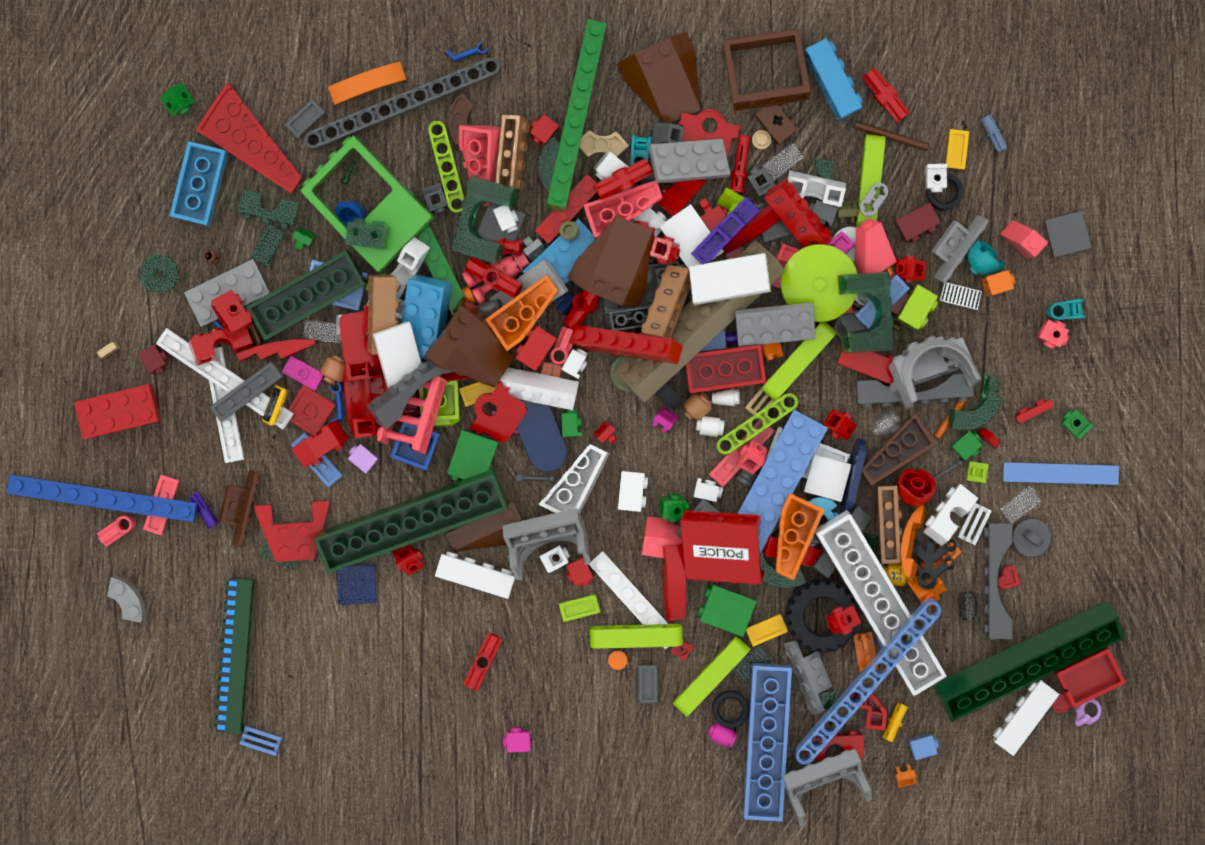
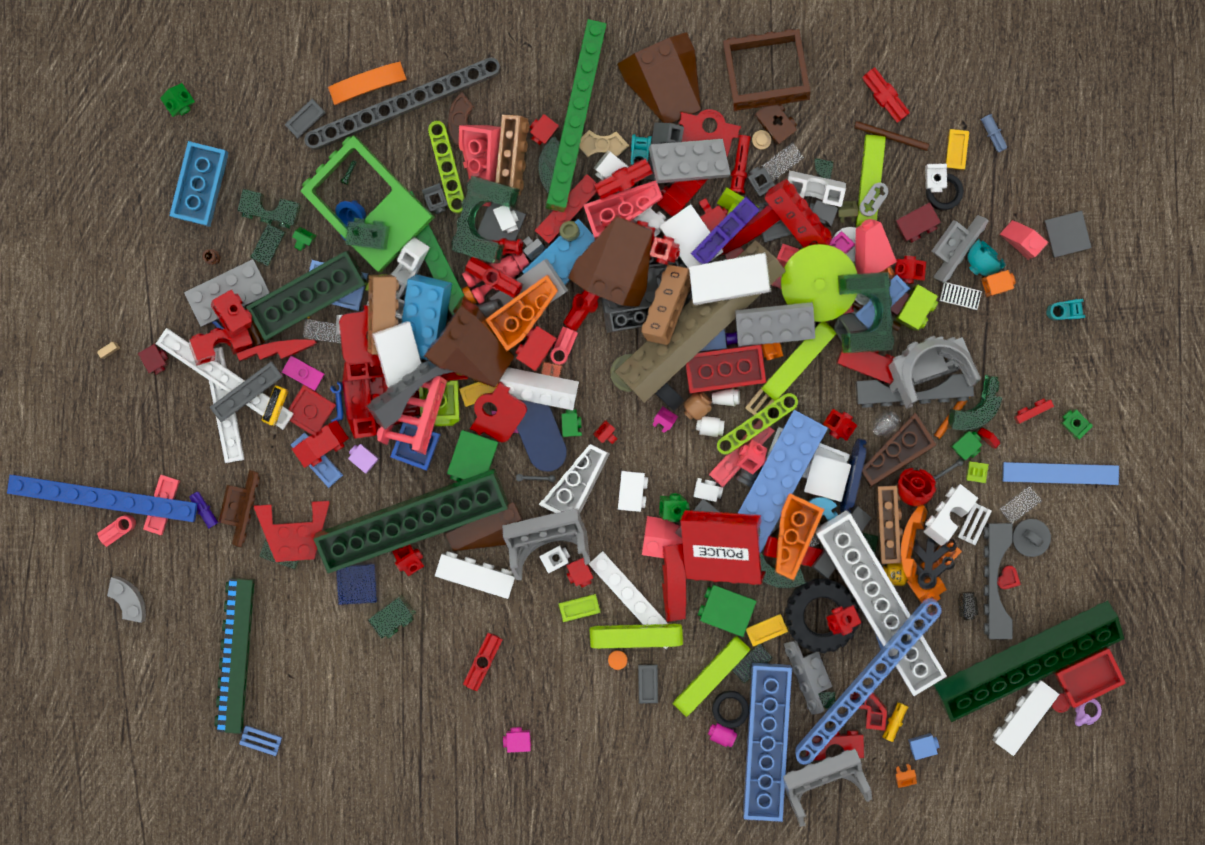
red brick [74,384,162,440] -> none
clear green plate [140,255,179,293] -> none
red wing [196,82,303,194] -> none
nougat head [320,355,346,384] -> none
blue piece [446,42,489,61] -> none
dark blue tile [556,294,574,316] -> none
white brick [562,348,588,379] -> none
red brick [570,325,683,364] -> none
red plate [671,640,693,661] -> none
dark azure brick [804,38,863,122] -> none
orange hinge [853,631,878,672] -> none
coral brick [1037,320,1069,349] -> none
none -> clear green brick [368,595,415,639]

